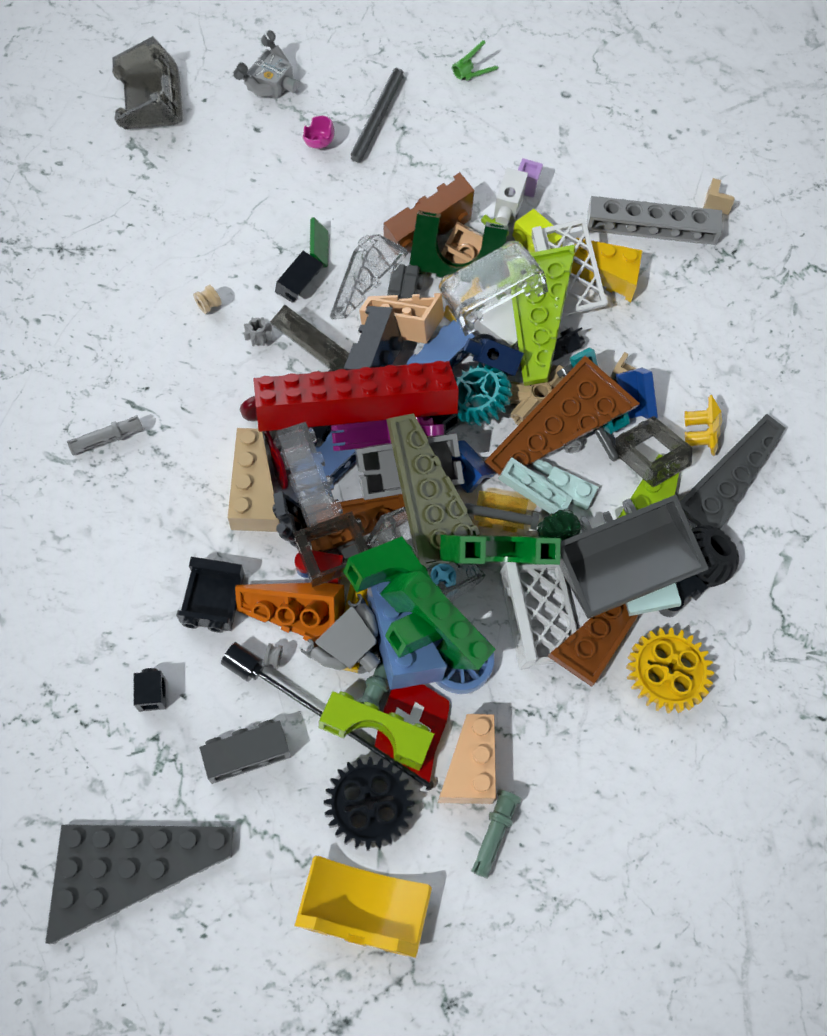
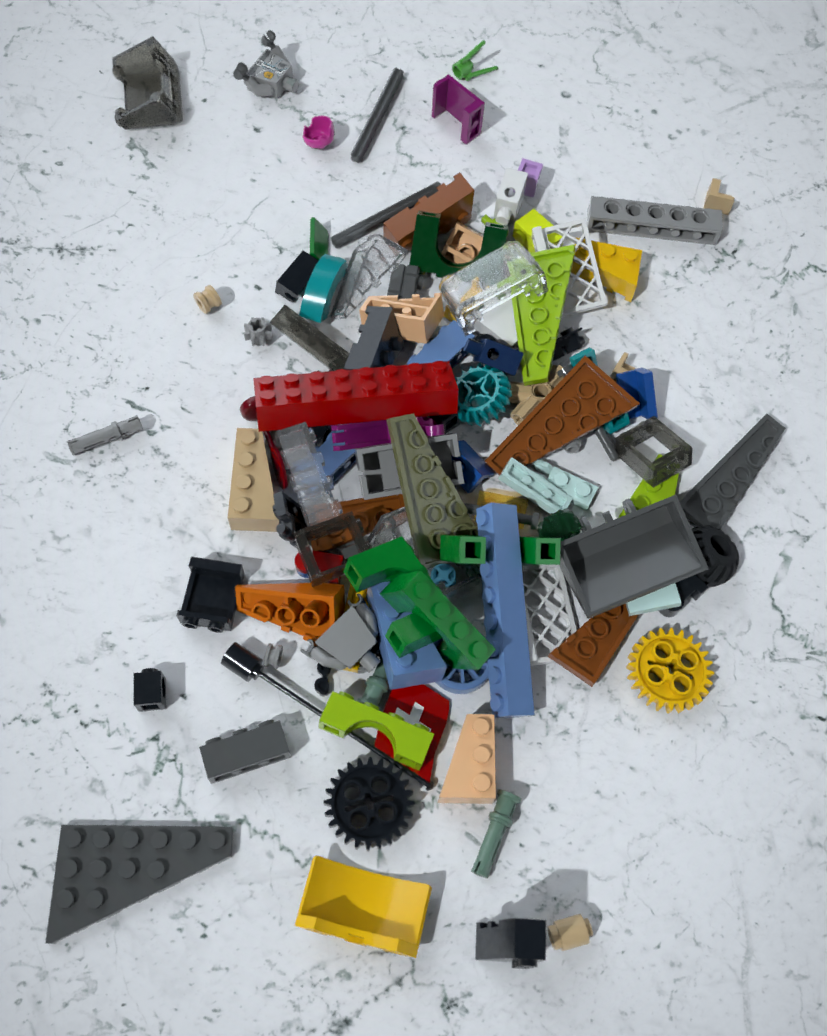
yellow connector [684,395,723,456] -> none
none -> teal arch [299,254,351,323]
none -> black piece [314,663,332,697]
none -> dark grey axle [331,182,441,248]
none -> magenta panel [431,74,485,145]
none -> black wedge [475,918,546,969]
none -> medium blue brick [476,502,535,718]
none -> tan brick [547,914,593,951]

